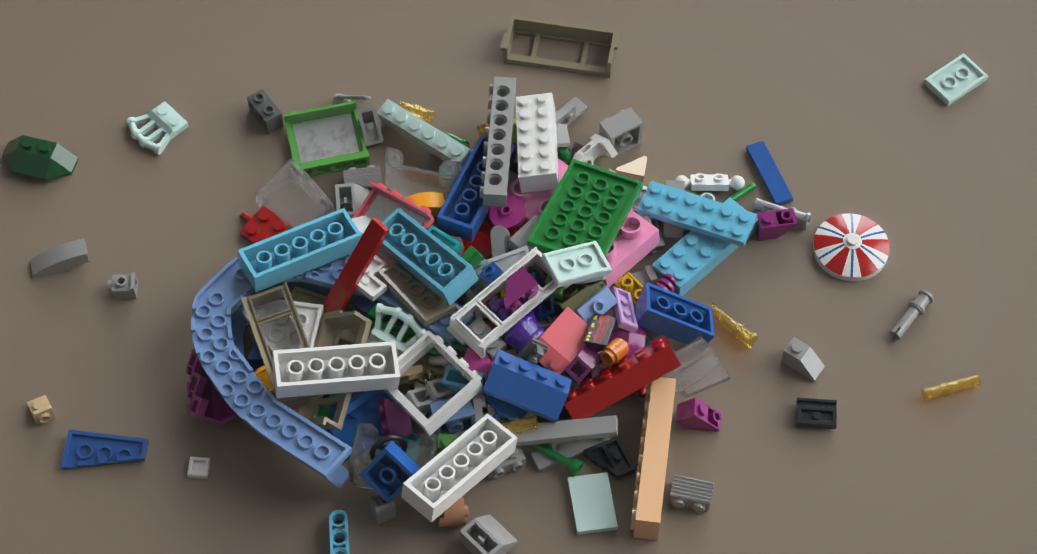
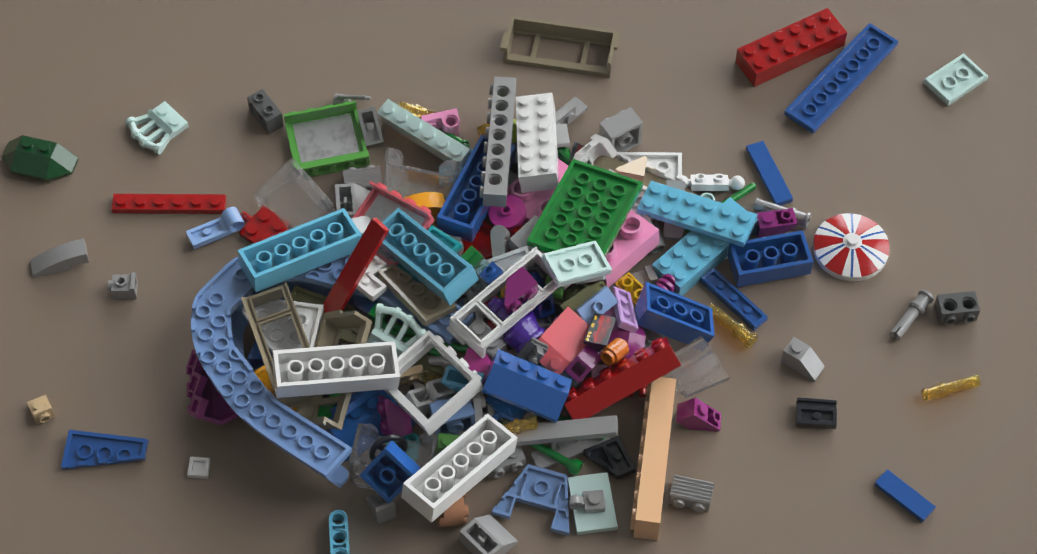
none -> red plate [112,194,227,214]
none -> light blue plate [186,207,245,249]
none -> bright pink plate [421,108,460,136]
none -> medium blue wing [492,464,569,536]
none -> light grey plate [569,490,606,513]
none -> white wing [617,152,682,181]
none -> blue tile [700,268,768,331]
none -> blue brick [727,230,813,287]
none -> red brick [735,8,847,87]
none -> blue plate [784,23,899,134]
none -> blue tile [874,469,936,523]
none -> dark grey brick [934,291,980,325]

